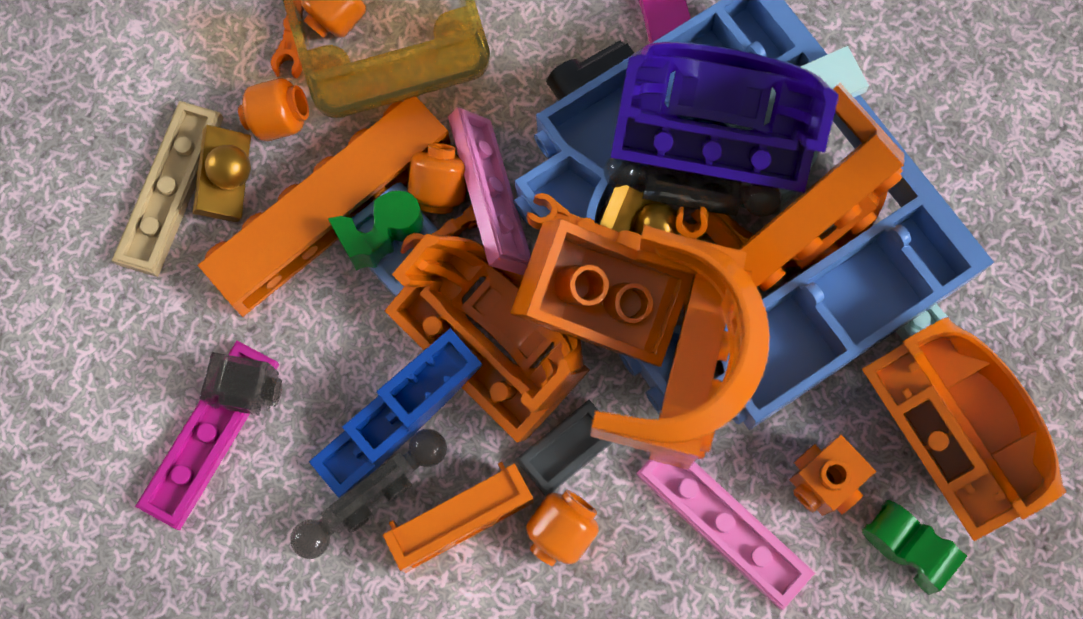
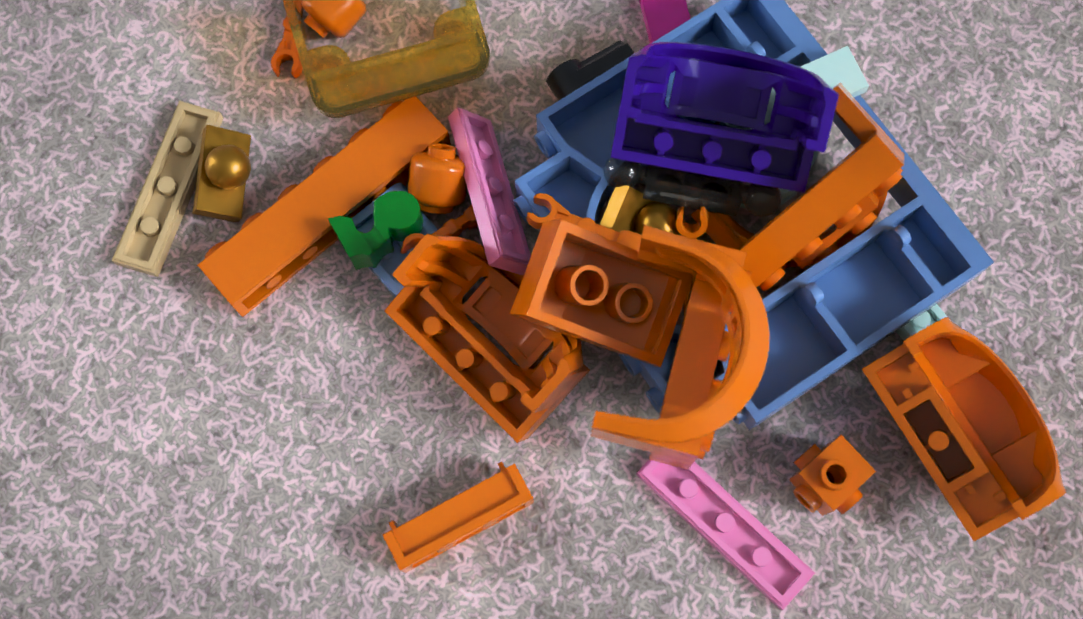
dark pink tile [135,341,280,530] -> none
clear smoke window [199,352,282,416] -> none
orange head [238,78,309,142] -> none
clear smoke plate [290,429,447,559] -> none
blue slope [309,328,483,499] -> none
dark grey tile [516,400,613,497] -> none
orange head [526,490,599,566] -> none
green leg [862,500,967,595] -> none

